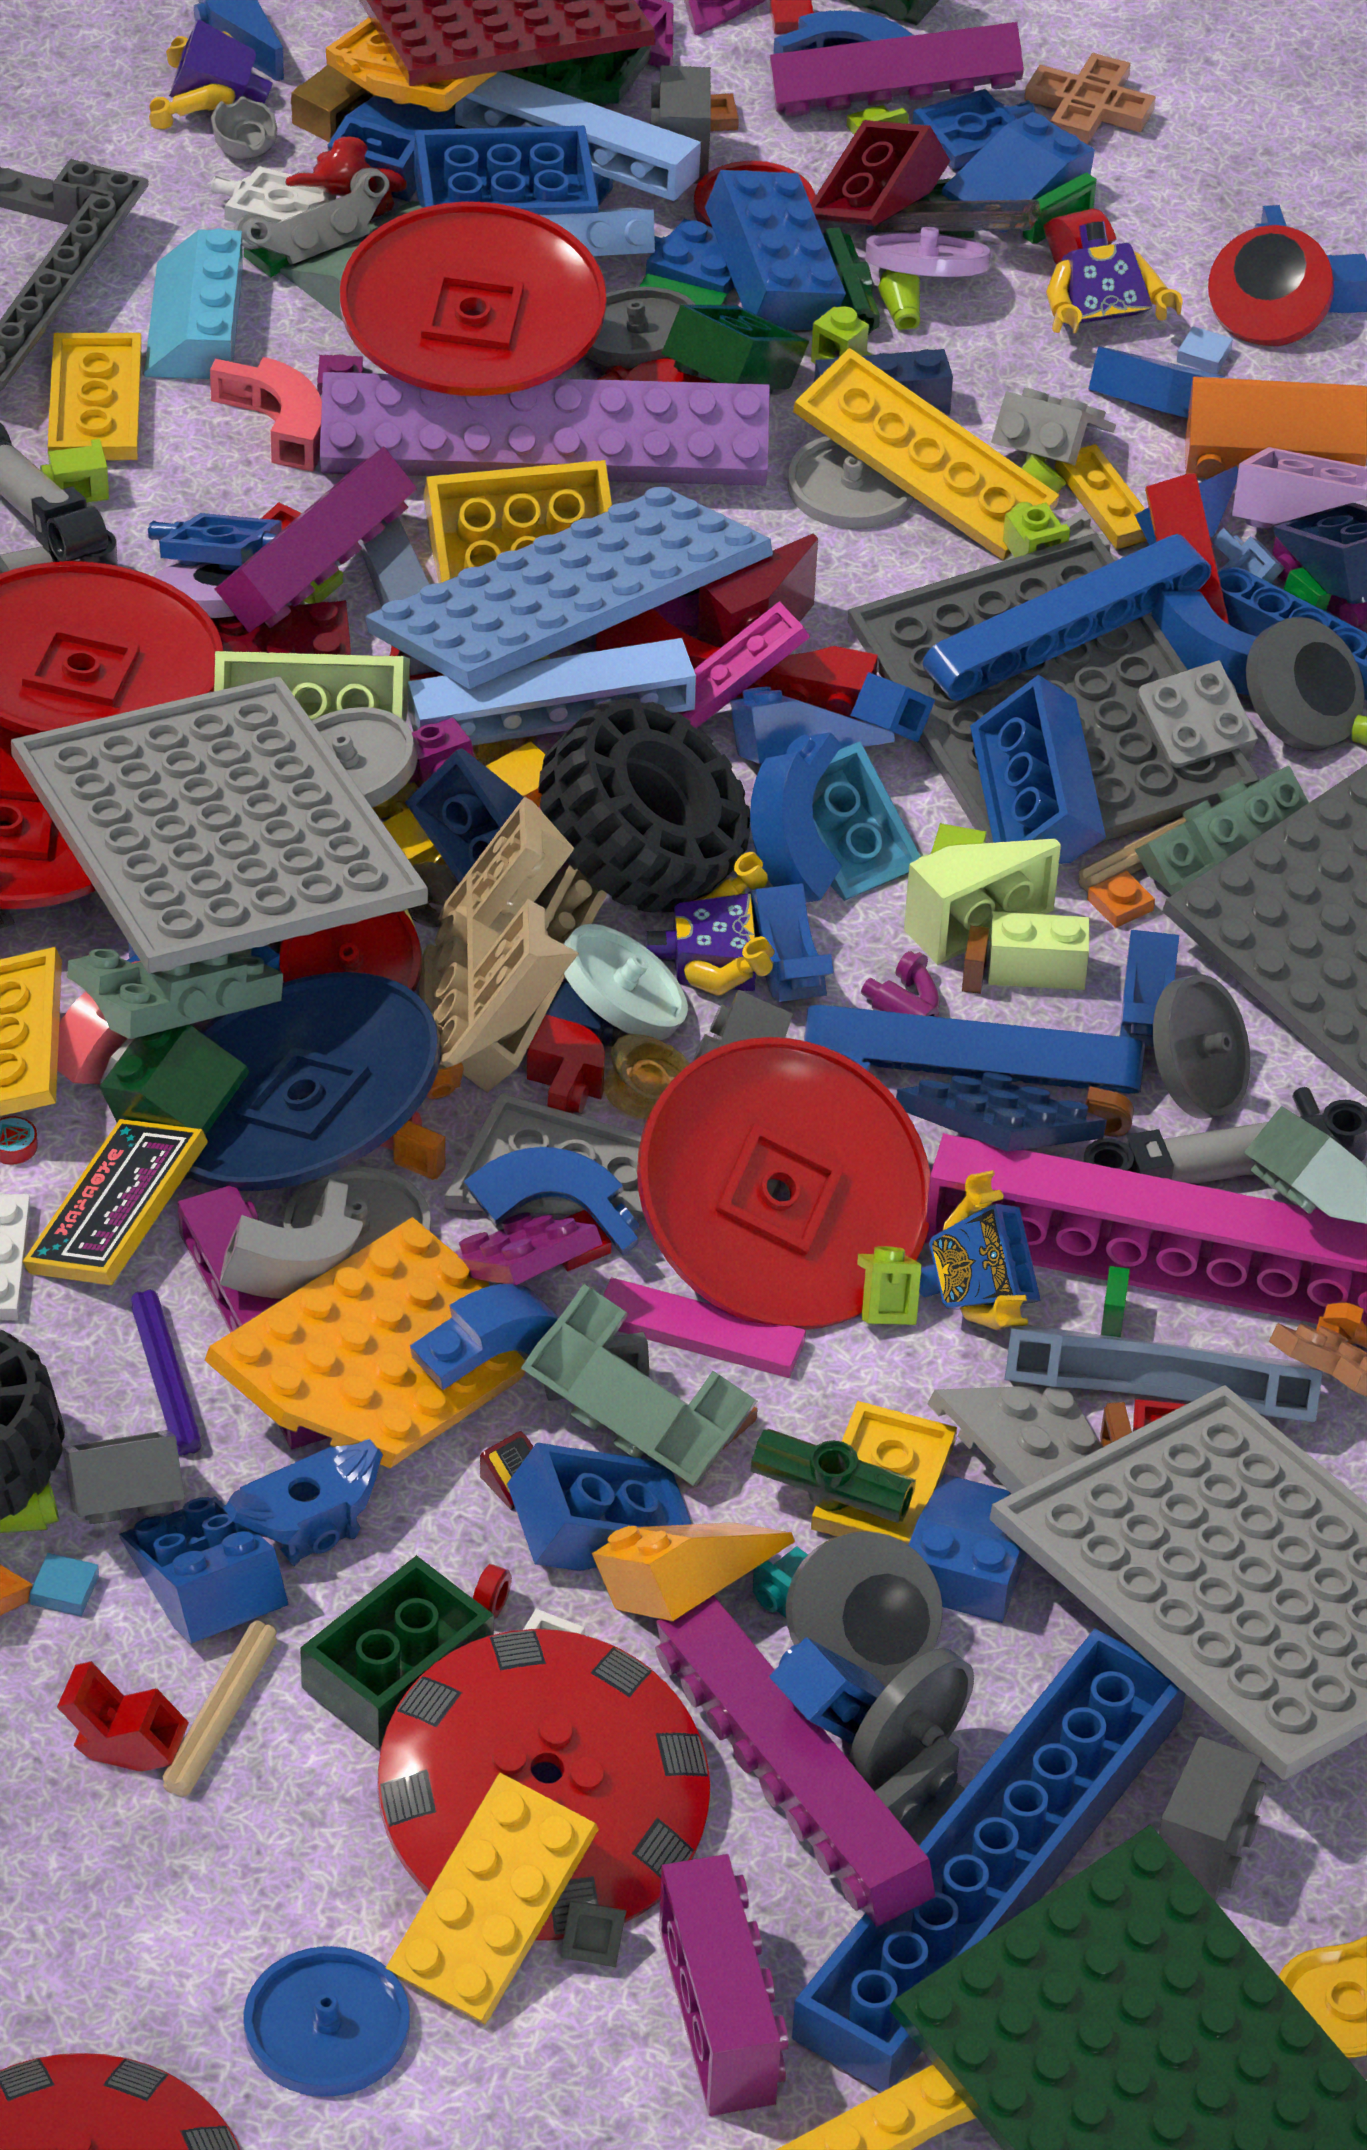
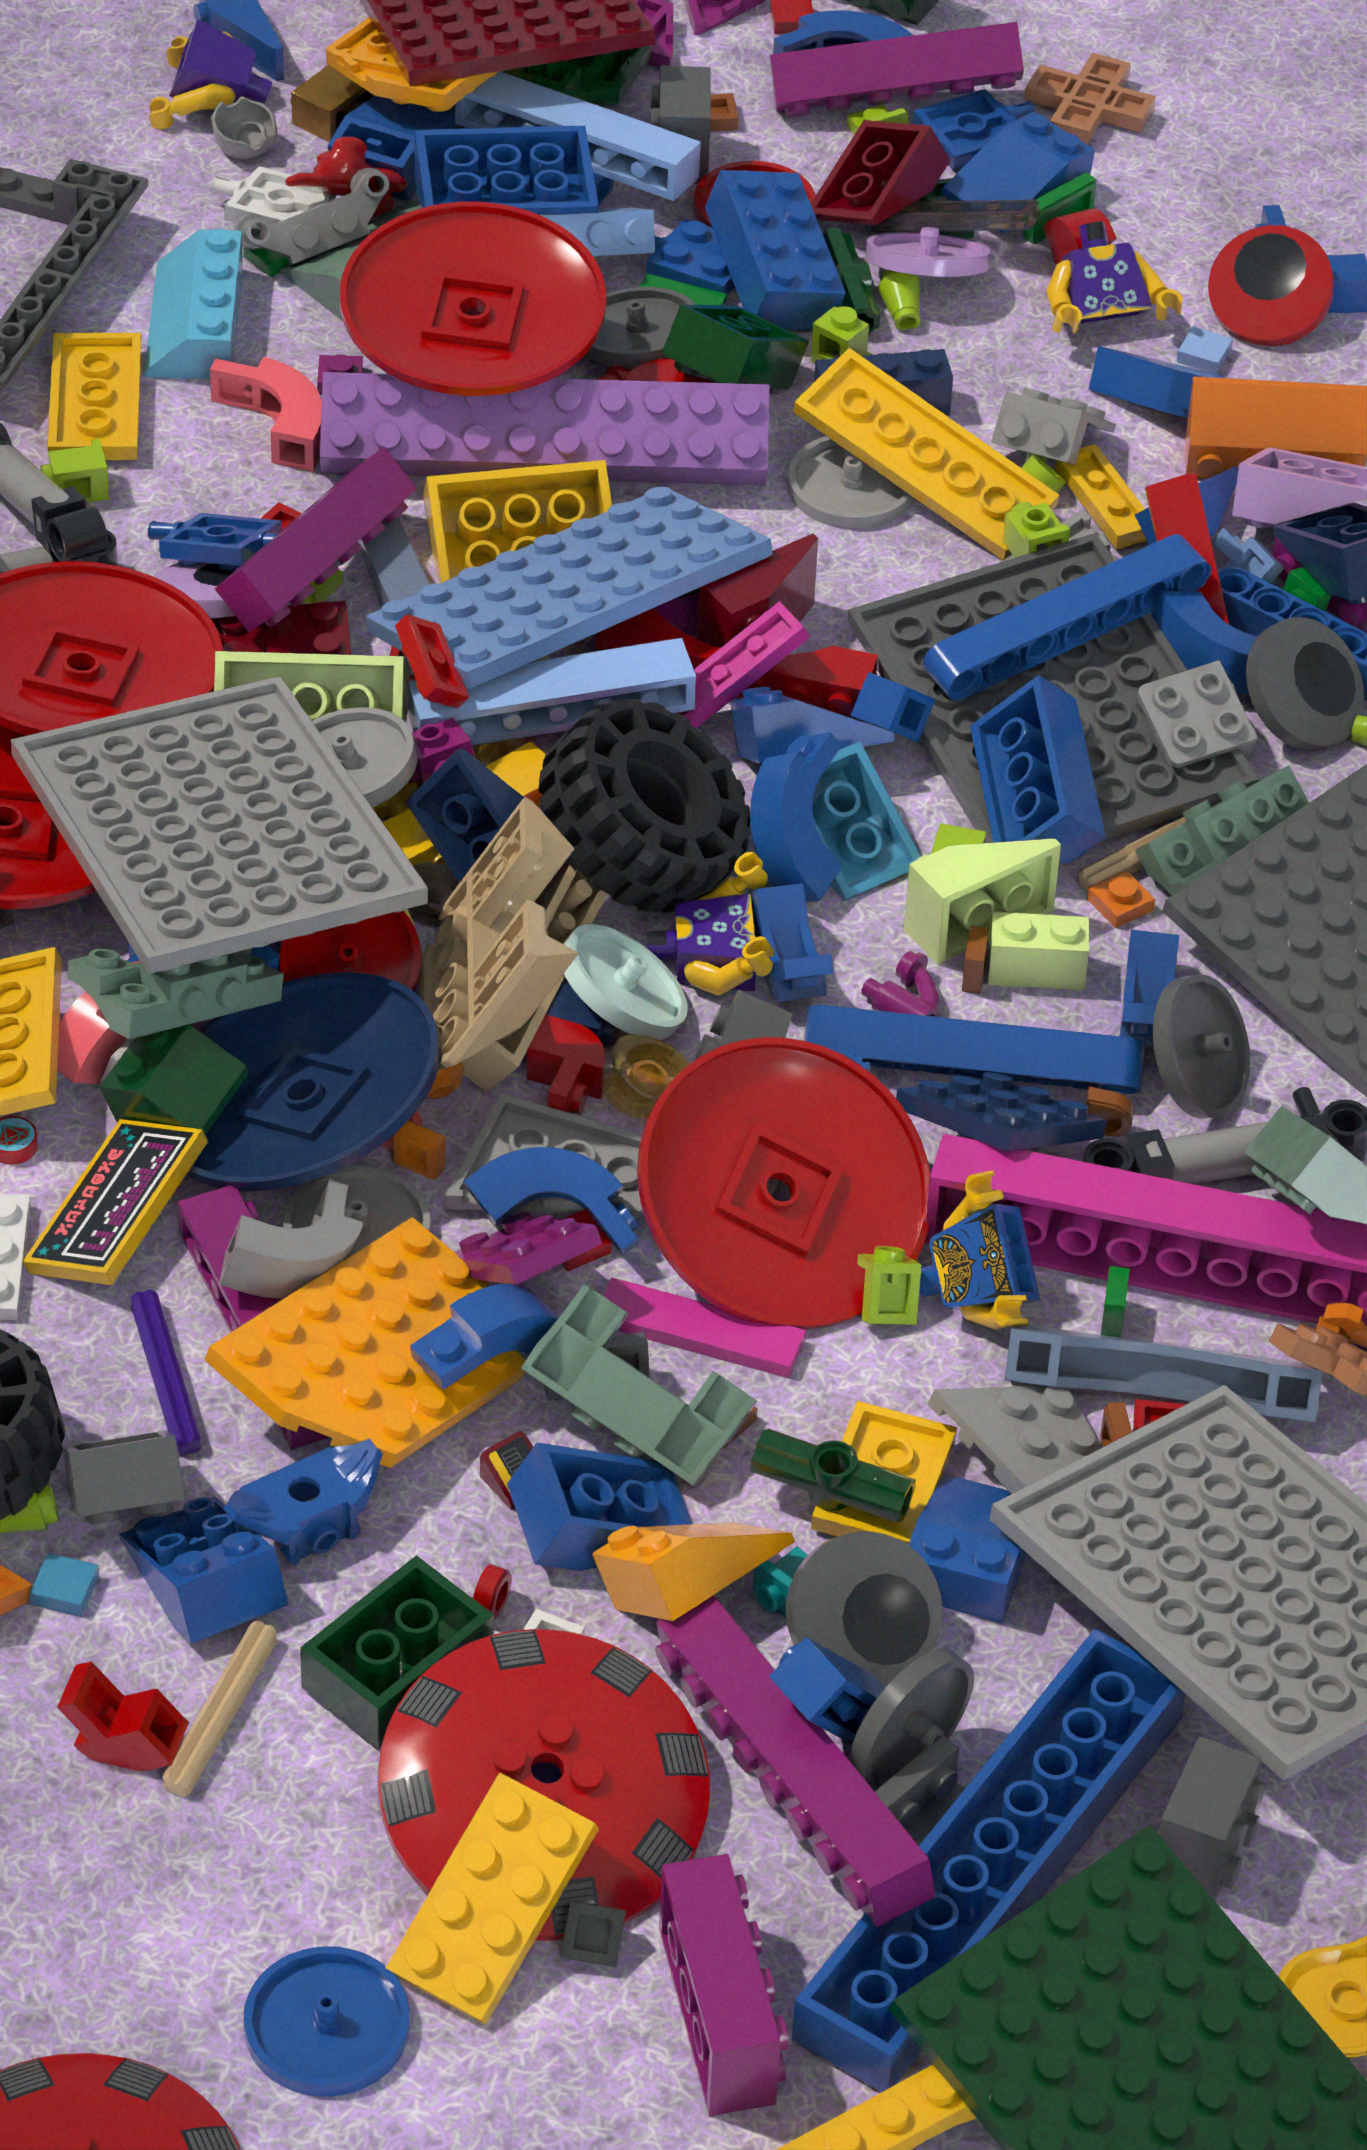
none -> red plate [395,614,469,709]

